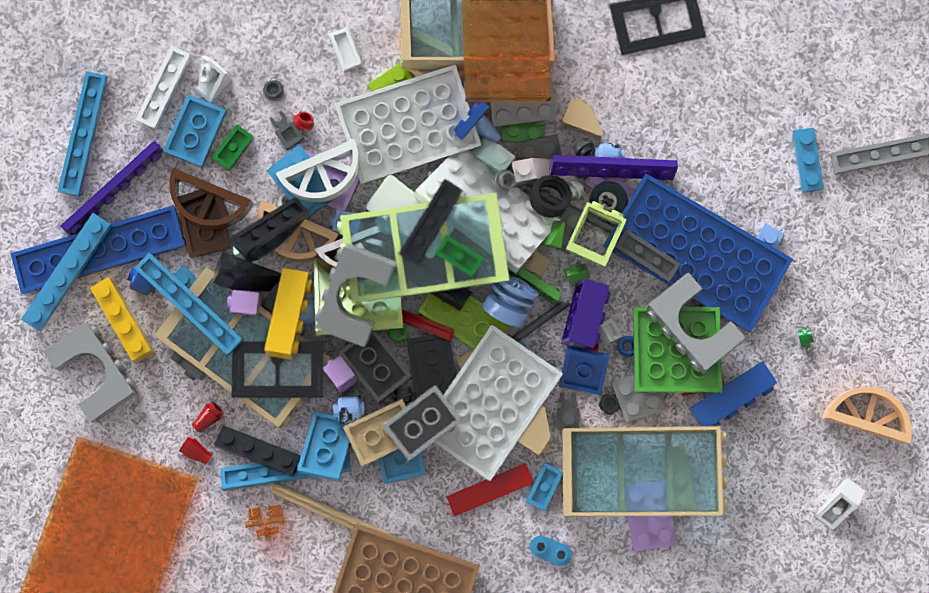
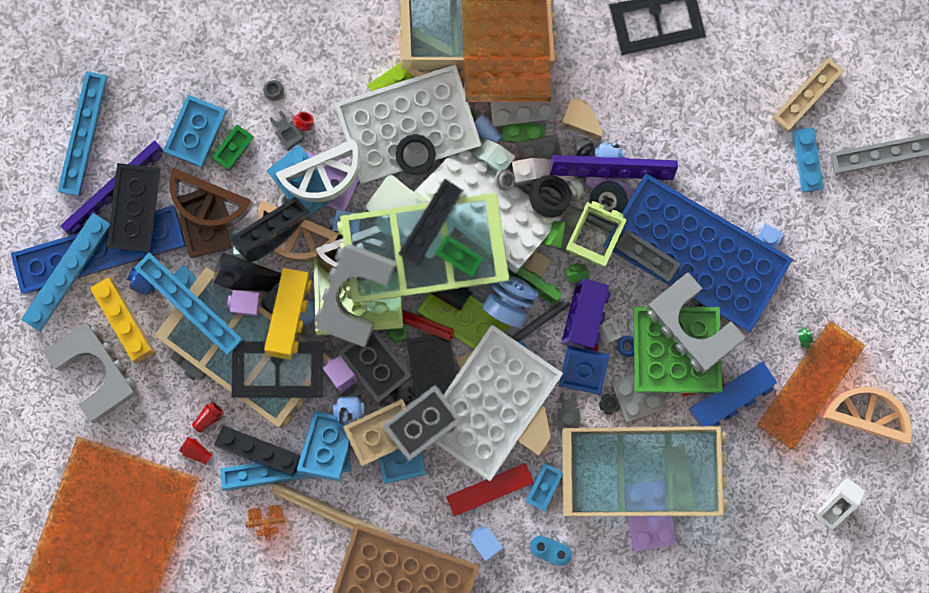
white plate [136,46,191,130] -> none
white slope [195,55,232,103] -> none
white tile [329,27,363,73] -> none
blue plate [454,101,489,143] -> none
none -> black plate [107,163,161,253]
none -> black tyre [395,134,436,175]
none -> light blue brick [470,525,503,561]
none -> clear orange plate [757,321,866,450]
none -> tan plate [772,57,844,132]

